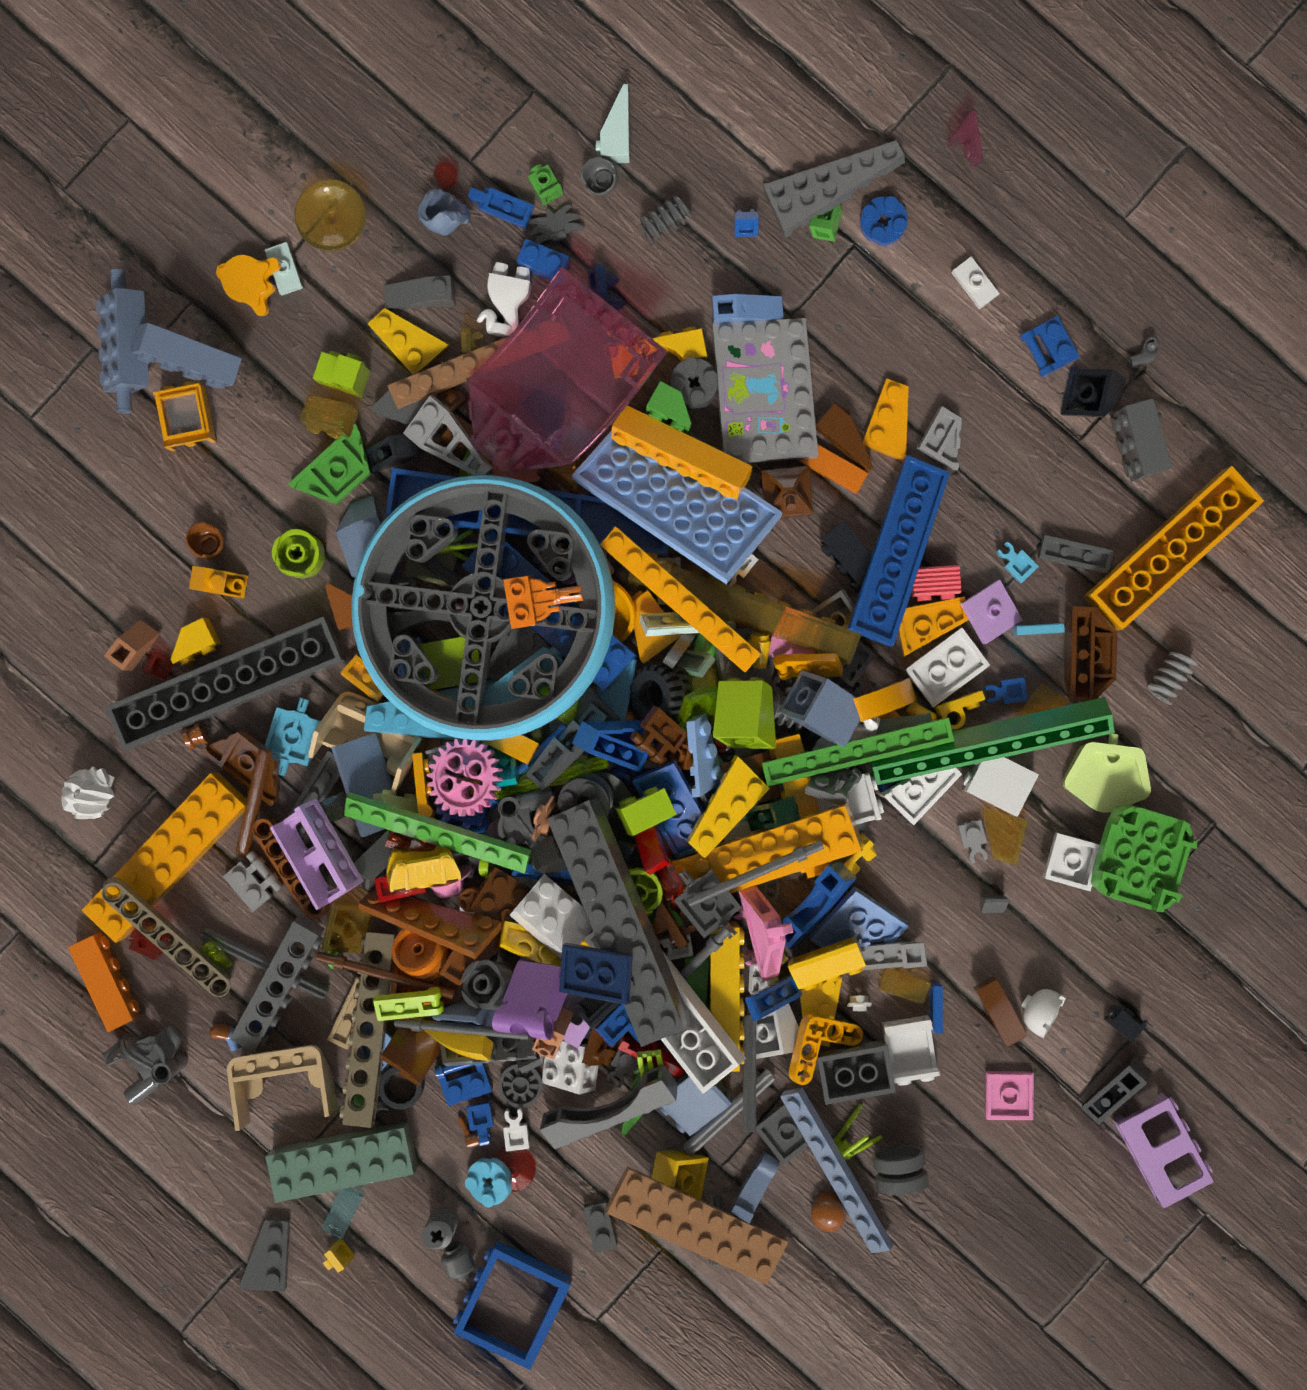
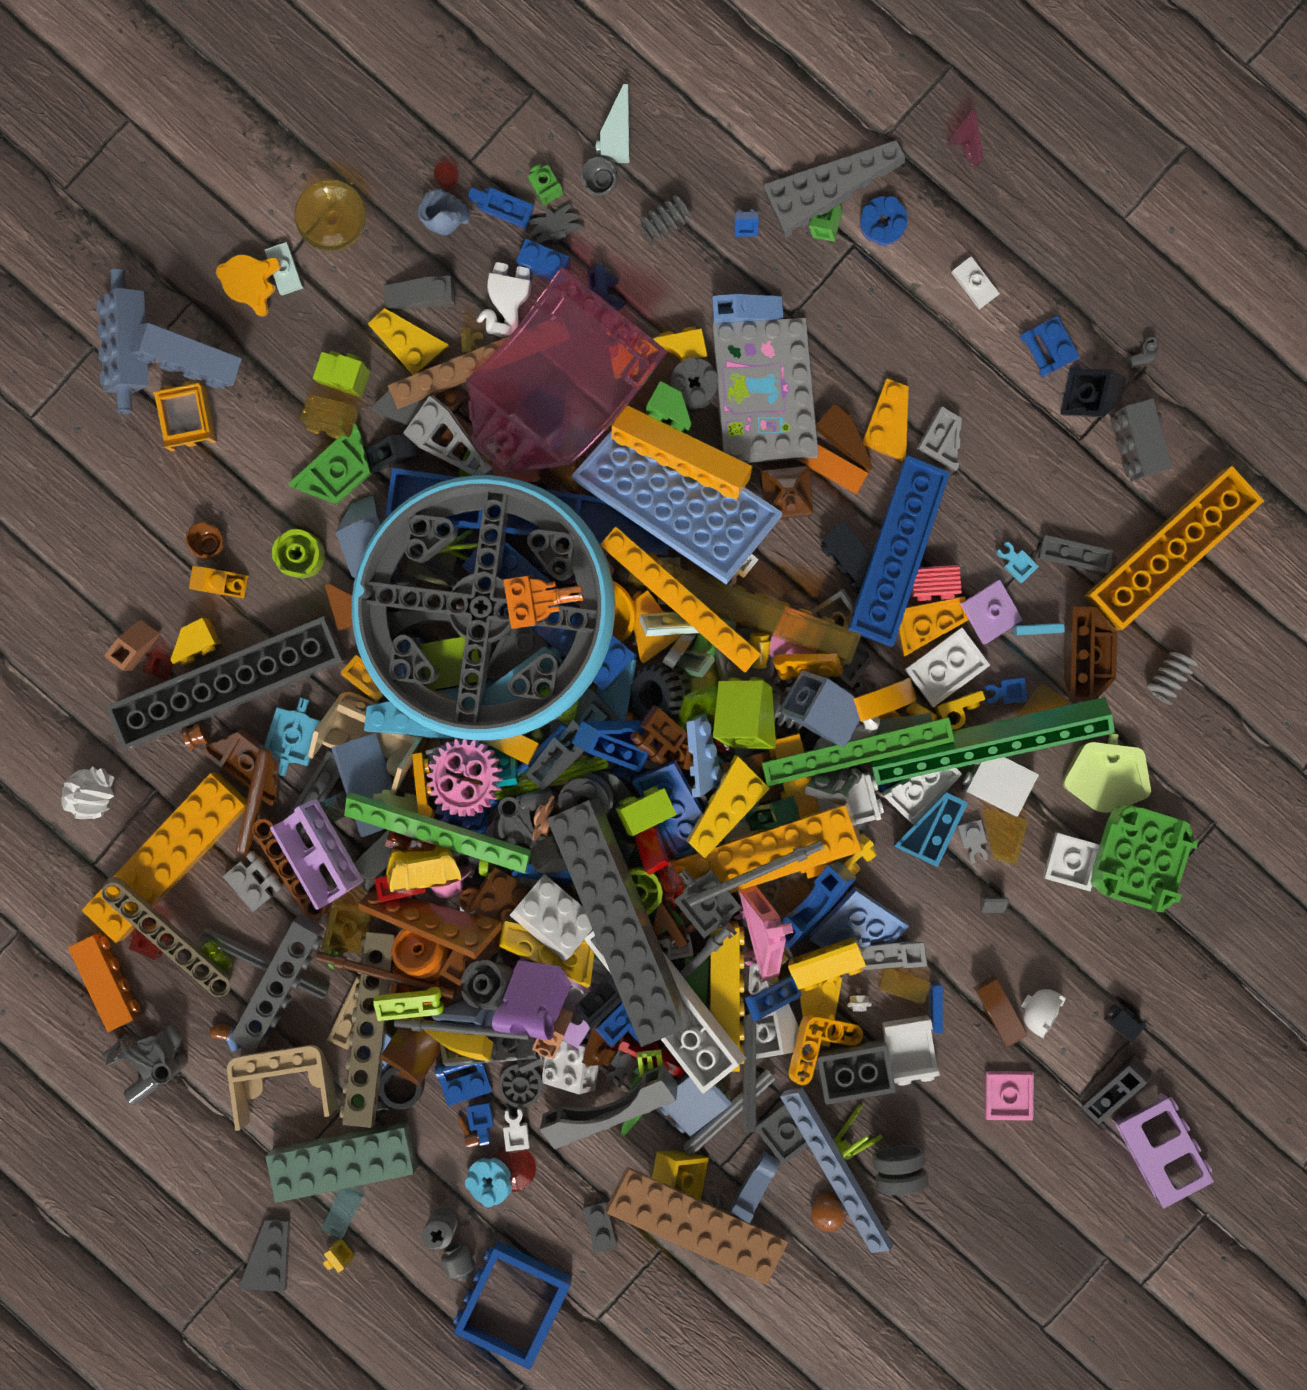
dark blue tile [559,943,633,1005] -> none
none -> dark azure wedge [894,792,968,867]

